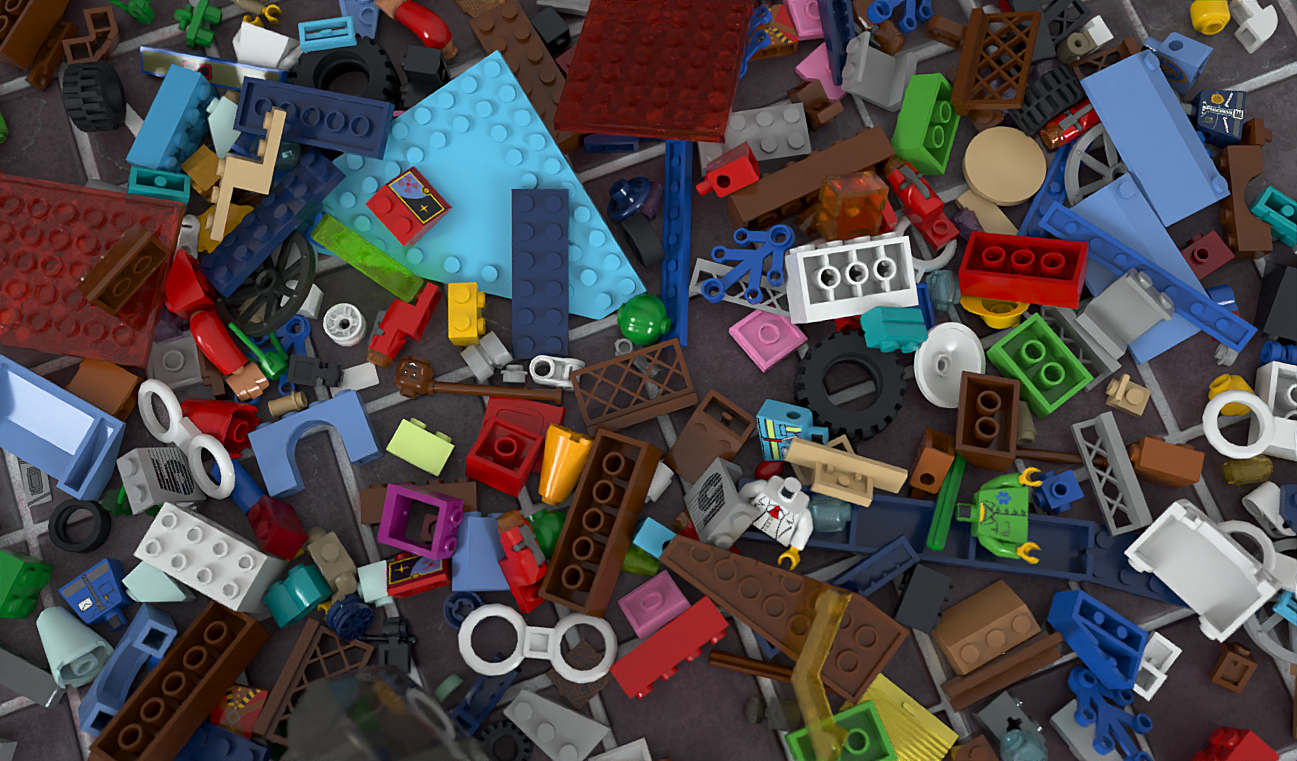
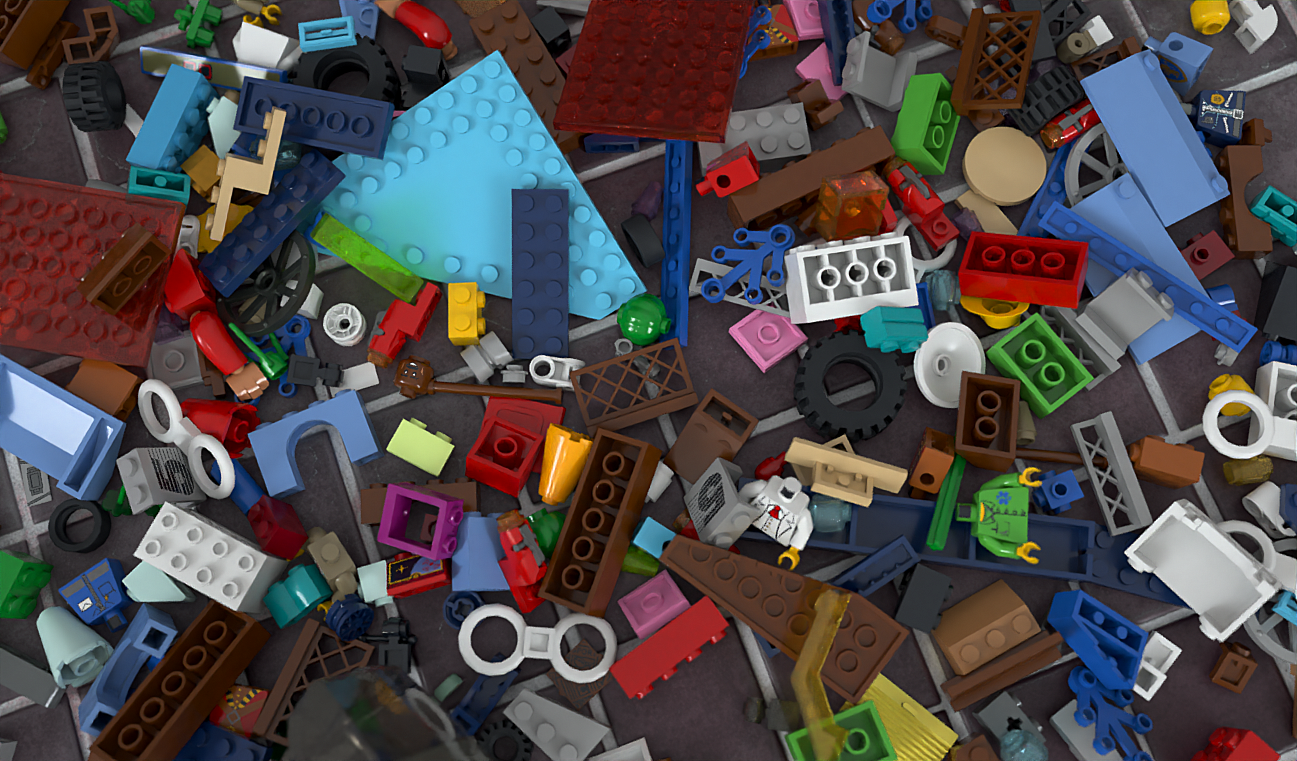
tan pin [268,390,308,418] -> none
slope [365,166,452,246] -> none
dark blue piece [607,176,651,221] -> none
reddish brown axle [709,650,840,695] -> none
medium azure torso [756,399,829,461] -> none
tan bracket [1105,373,1151,418] -> none

